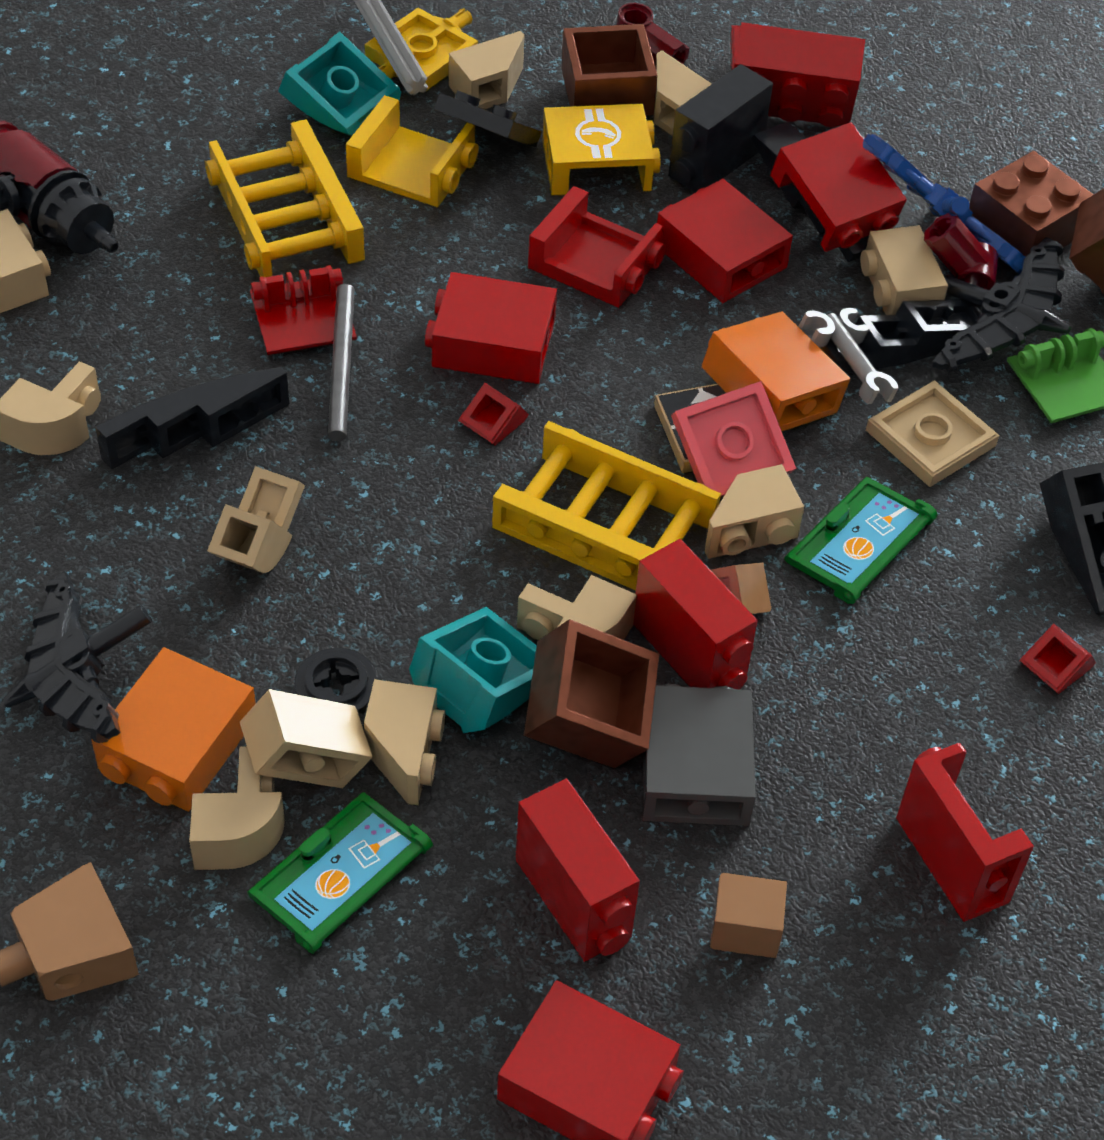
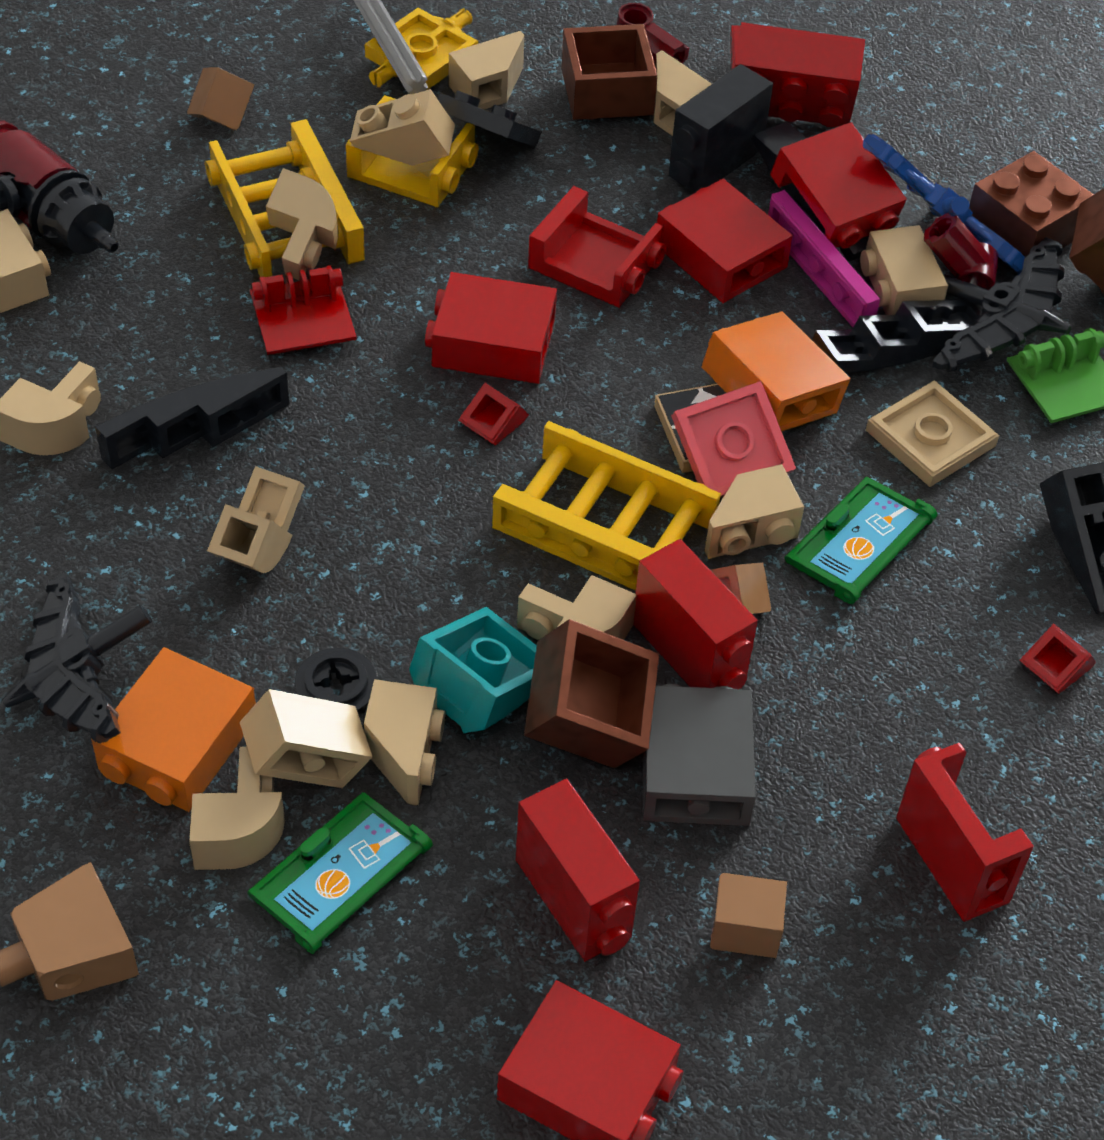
teal slope [278,32,401,137] -> none
flat silver bar [328,284,355,441] -> none
yellow panel [542,104,661,195] -> none
light grey bar [798,308,899,404] -> none
none -> medium nougat panel [187,67,255,130]
none -> tan brick [266,168,338,280]
none -> tan slope [350,89,455,166]
none -> dark pink tile [768,190,880,327]

